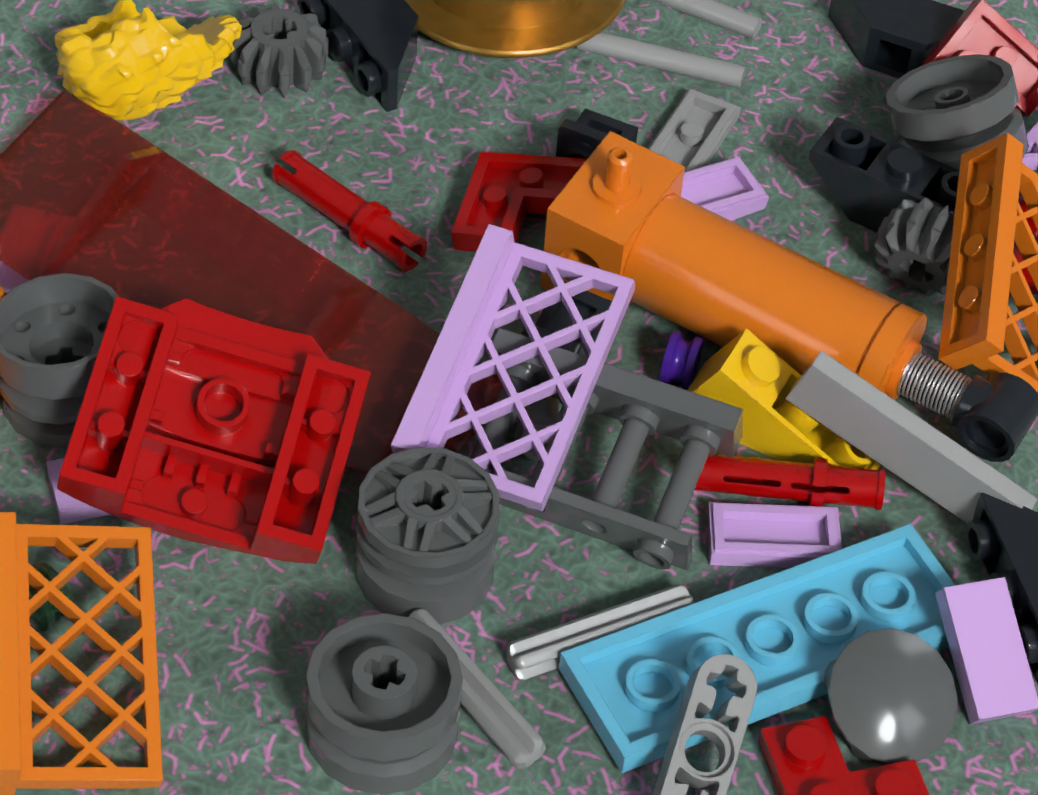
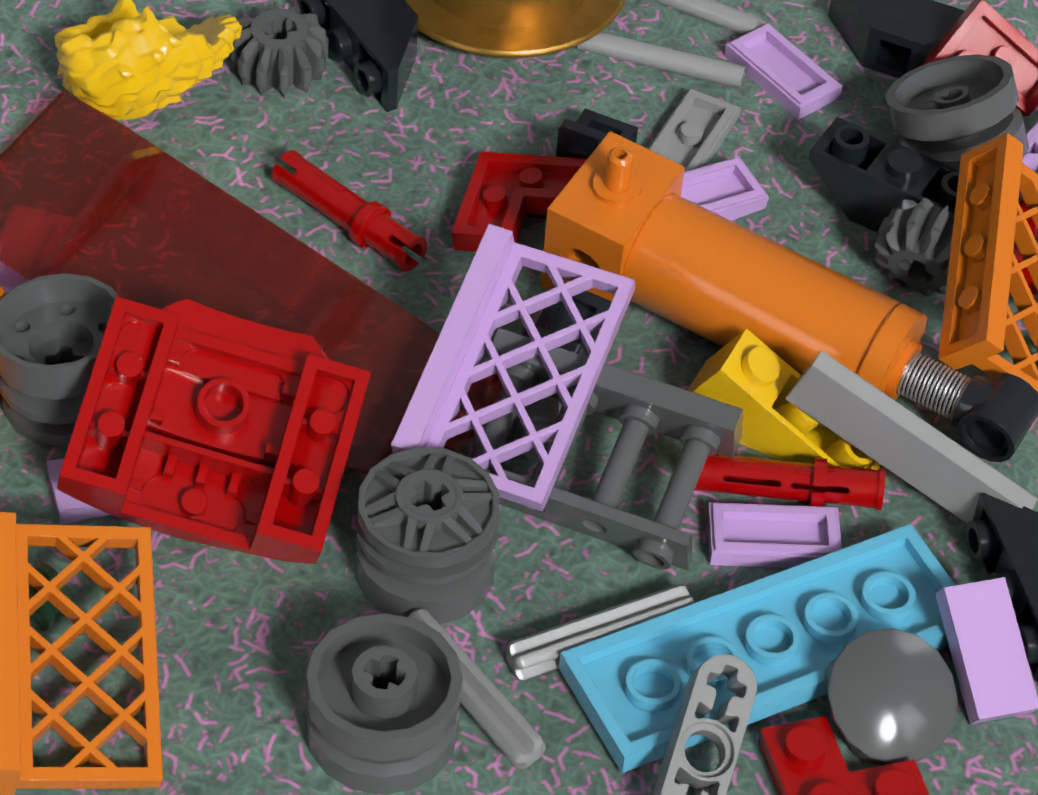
dark purple bush [659,331,704,390] -> none
none -> lavender tile [724,23,843,120]

